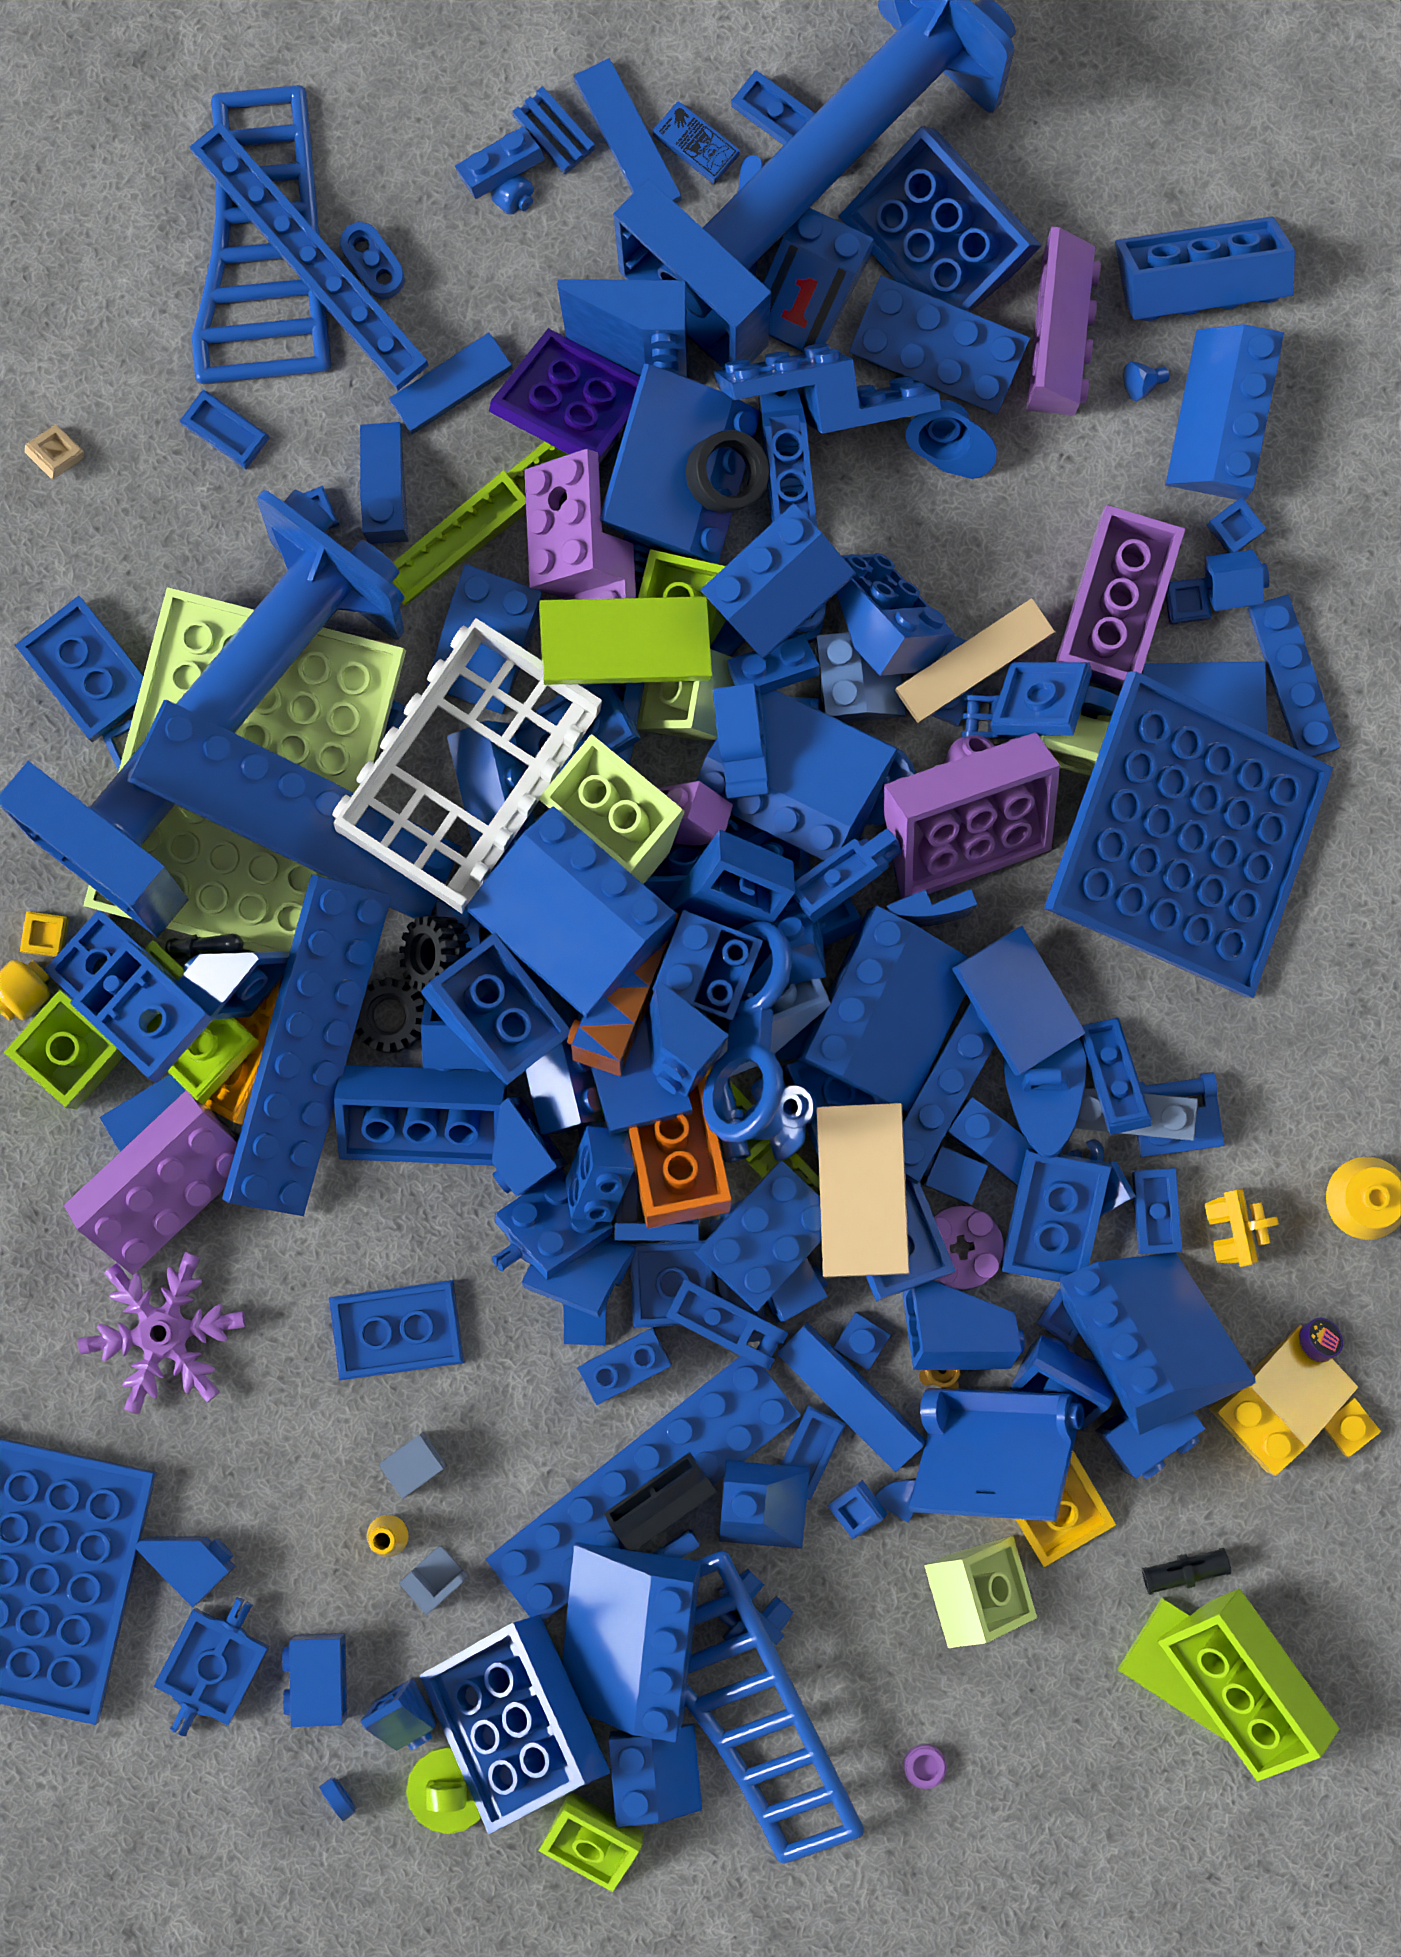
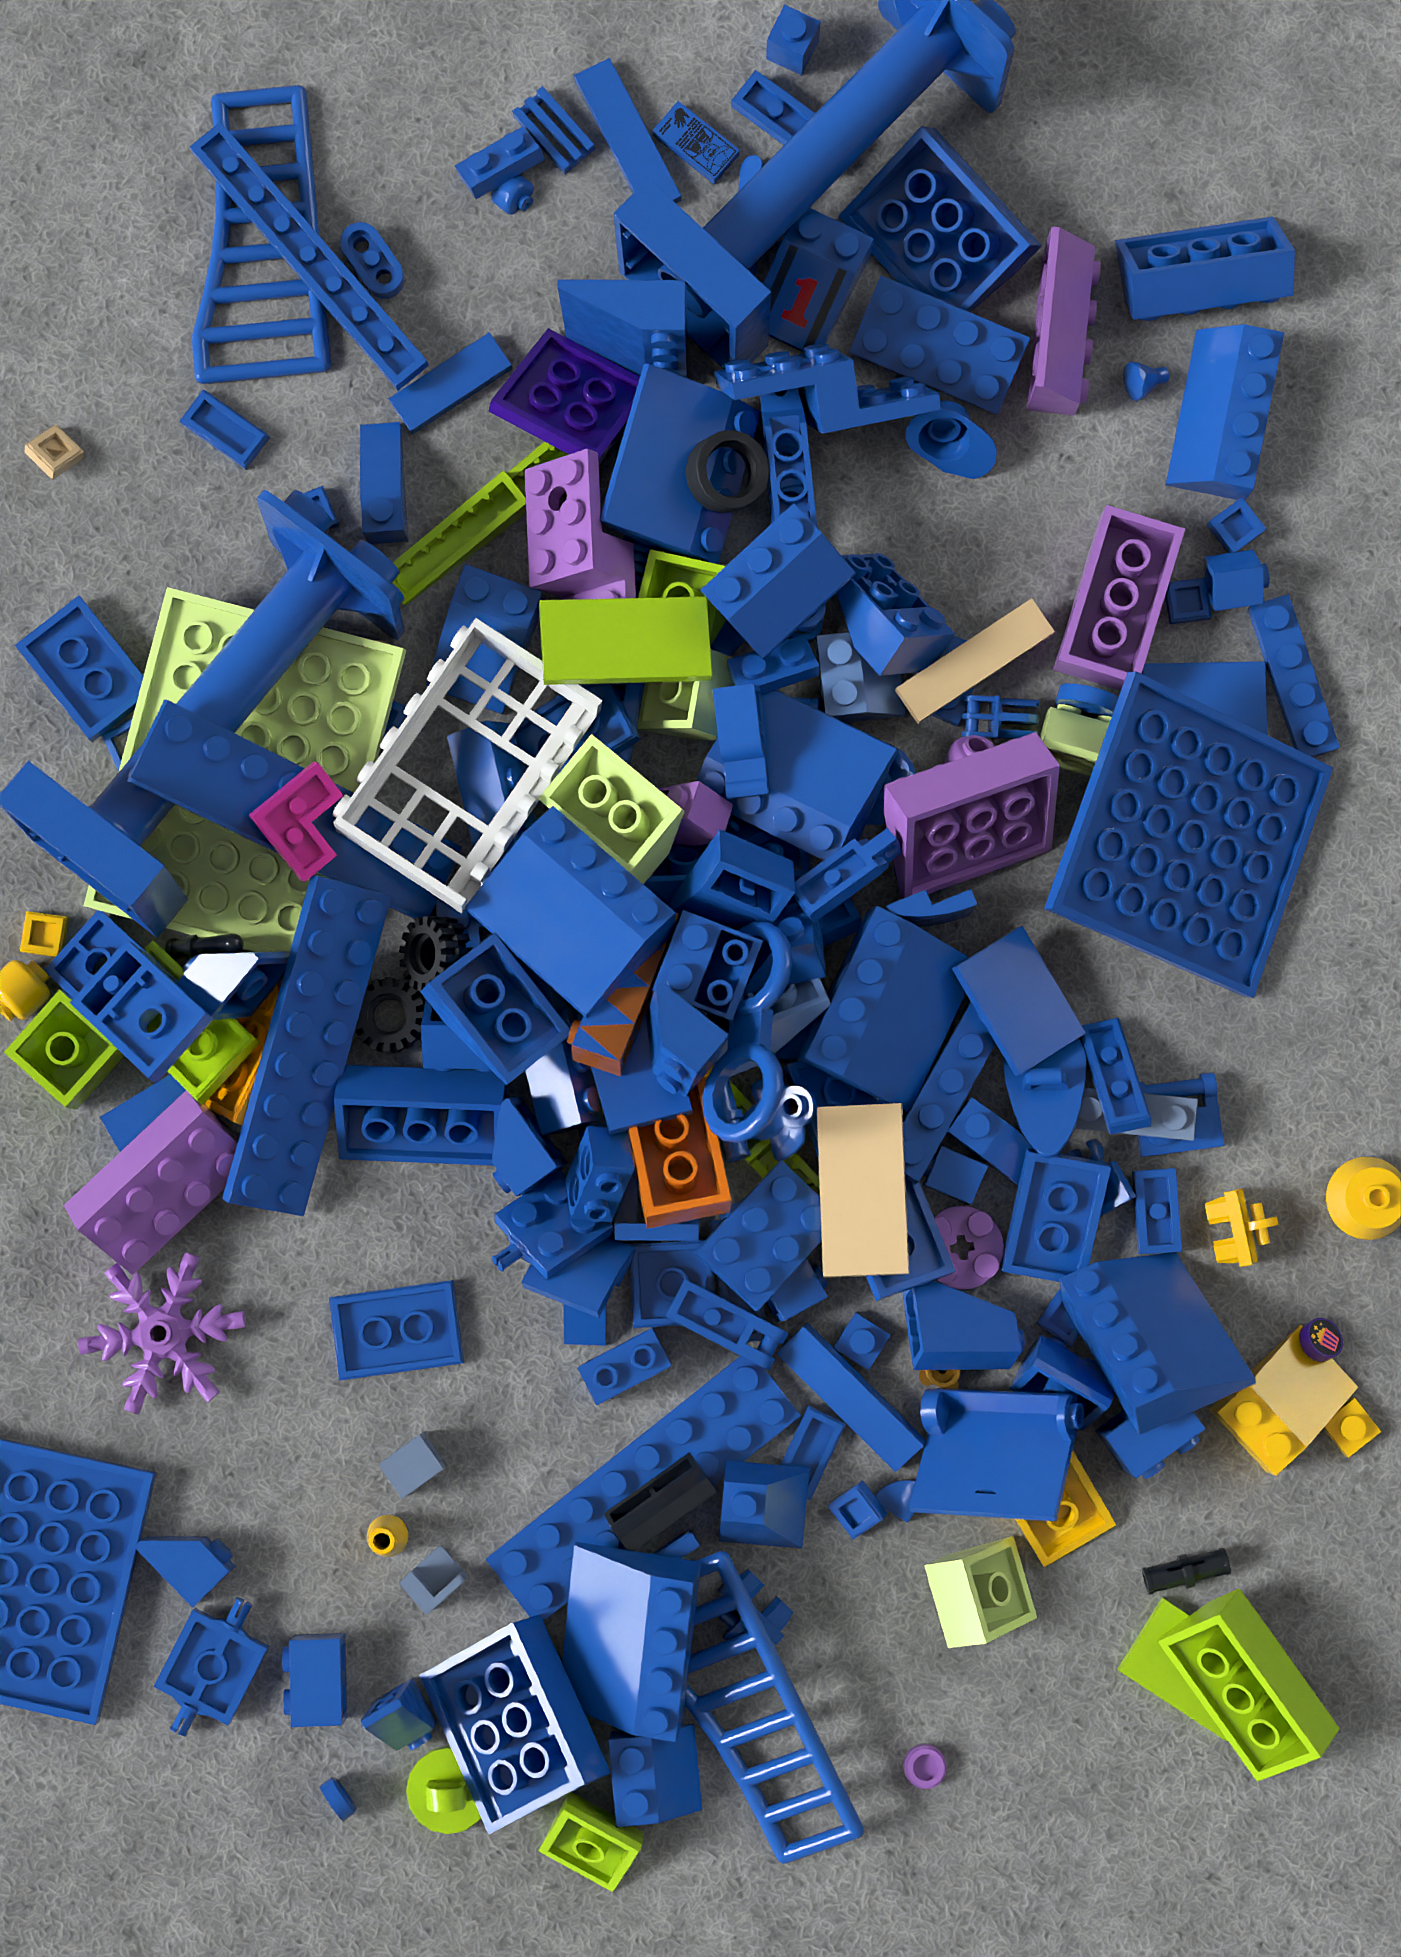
blue tile [991,662,1092,736] -> none
none -> dark pink plate [249,762,344,882]
none -> blue brick [766,4,821,76]

